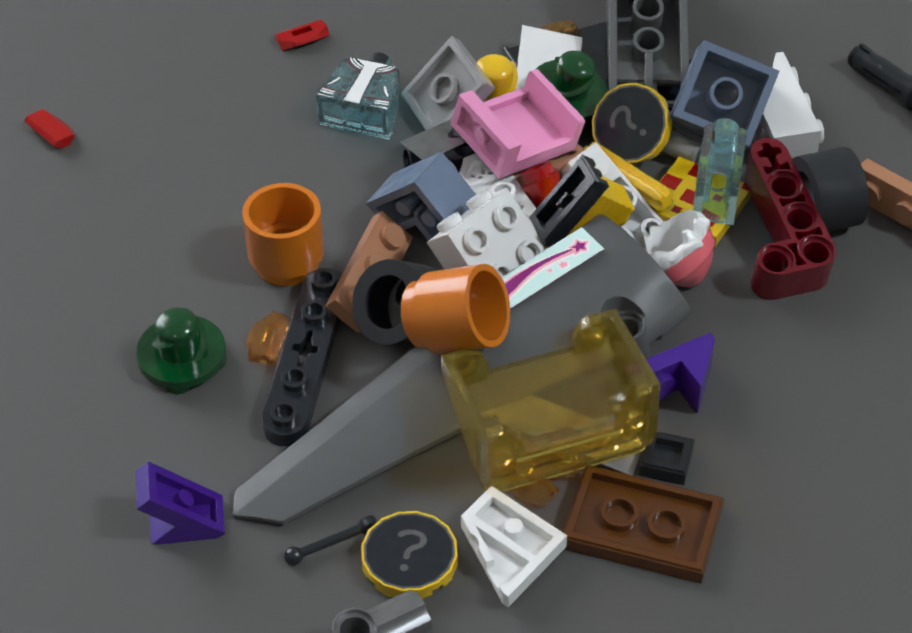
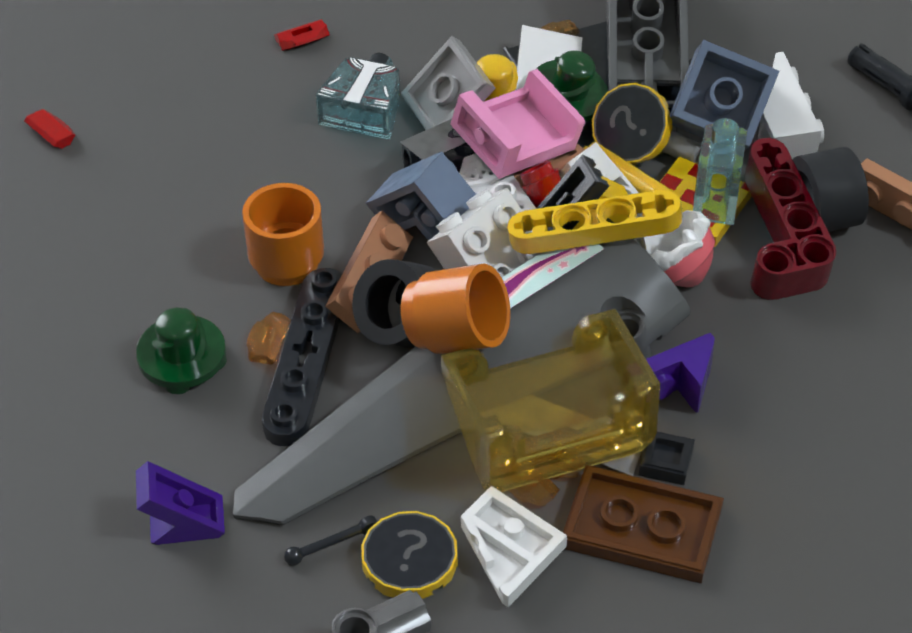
none -> yellow beam [507,190,683,254]

